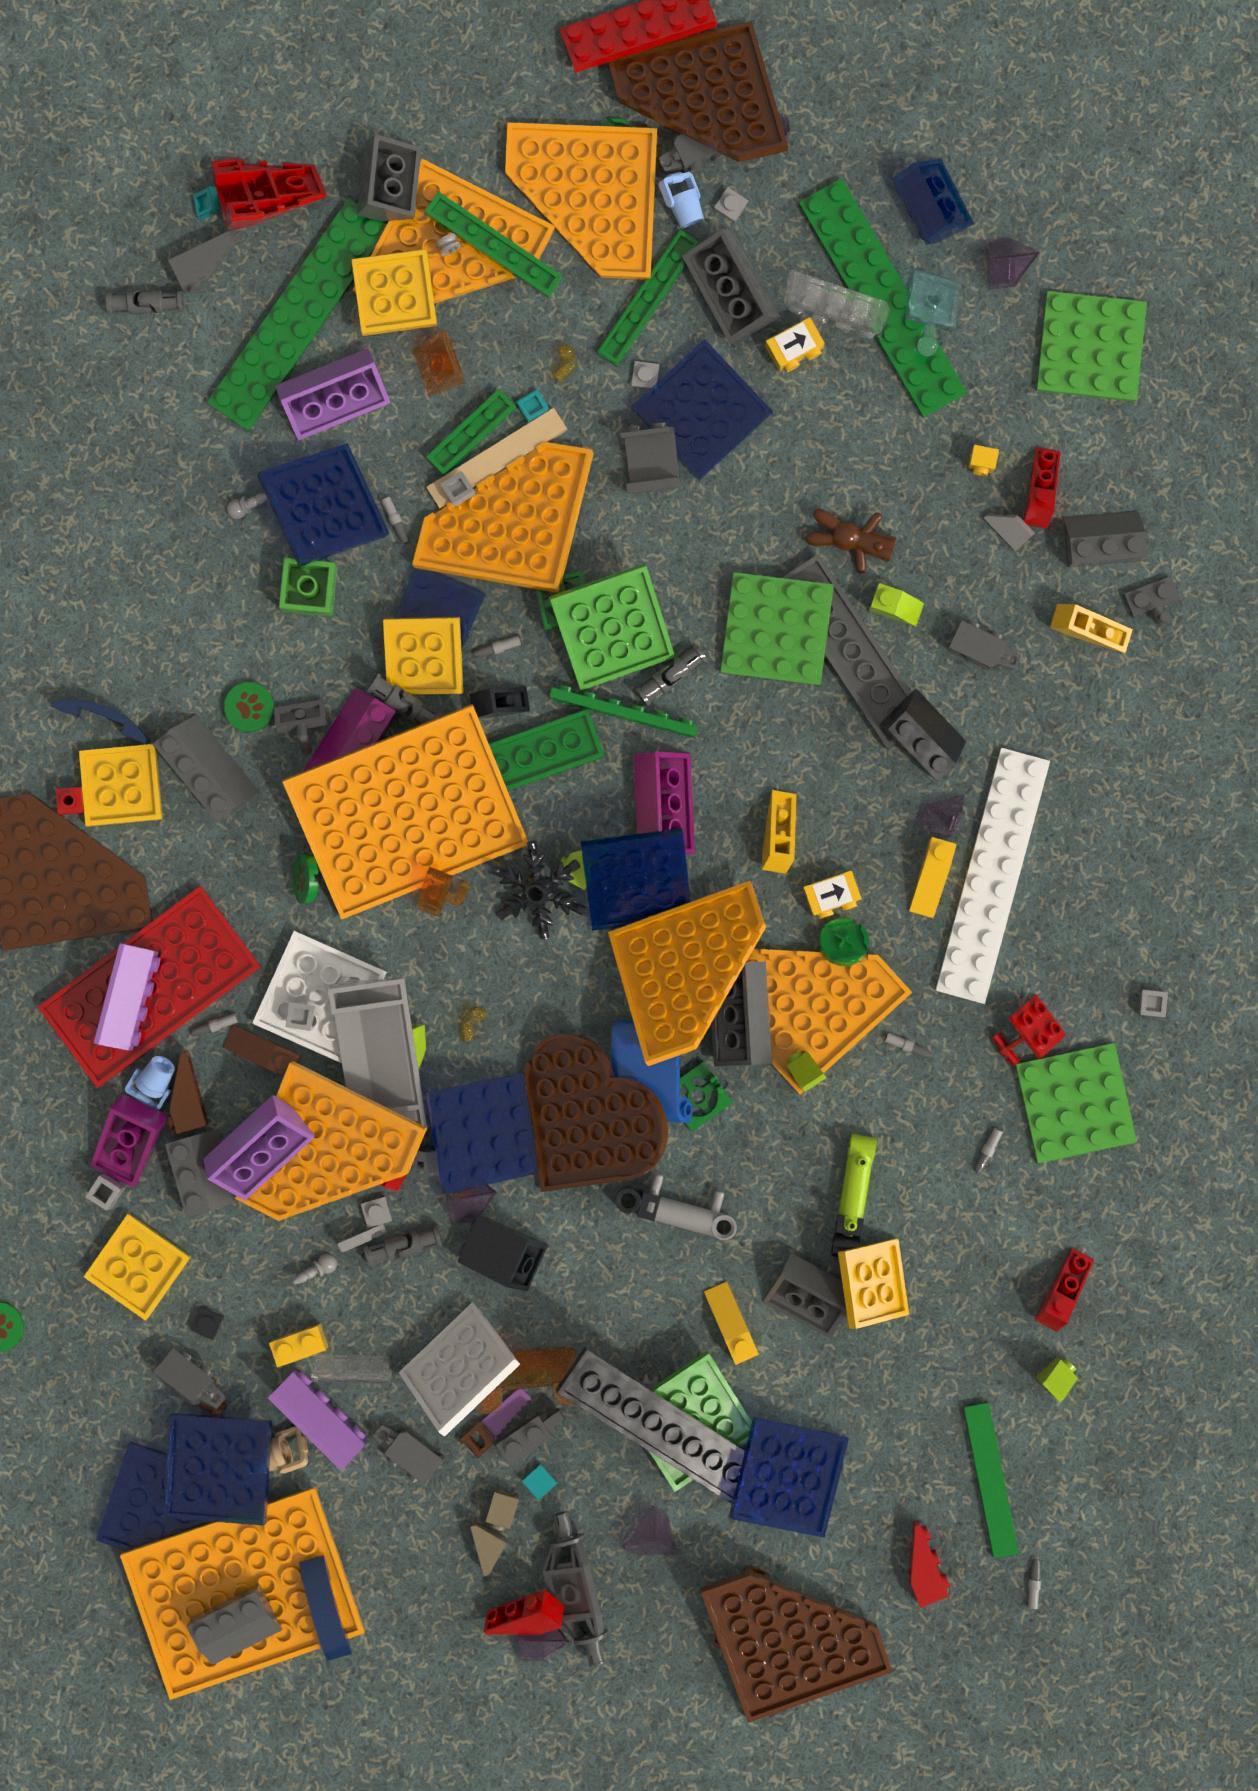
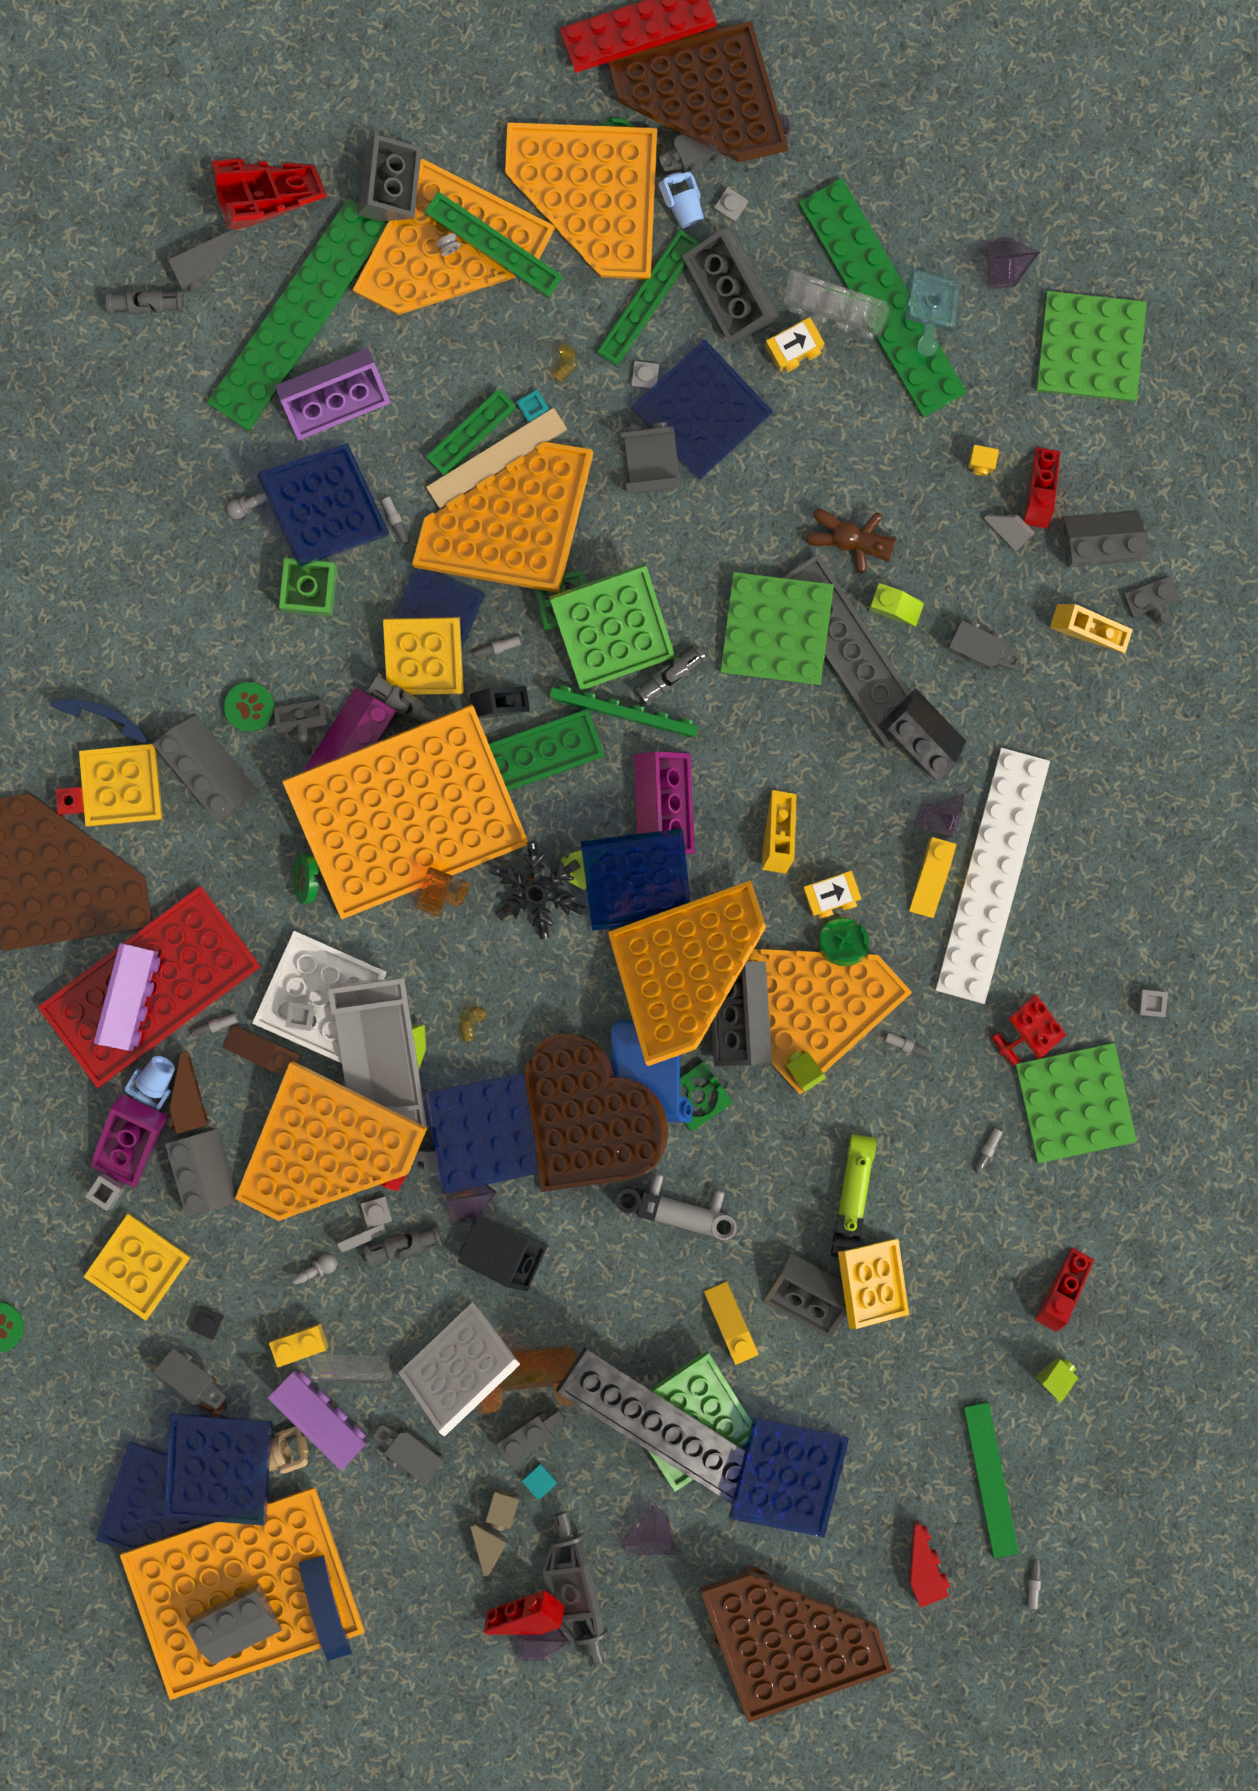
teal tile [193,186,221,219] -> none
medium lavender slope [203,1095,315,1200] -> none
yellow plate [352,249,437,336] -> none
clear orange slope [412,329,466,397] -> none
light grey plate [440,471,476,507] -> none
medium lavender piece [458,1387,532,1458] -> none
clear blue slope [893,158,974,245] -> none

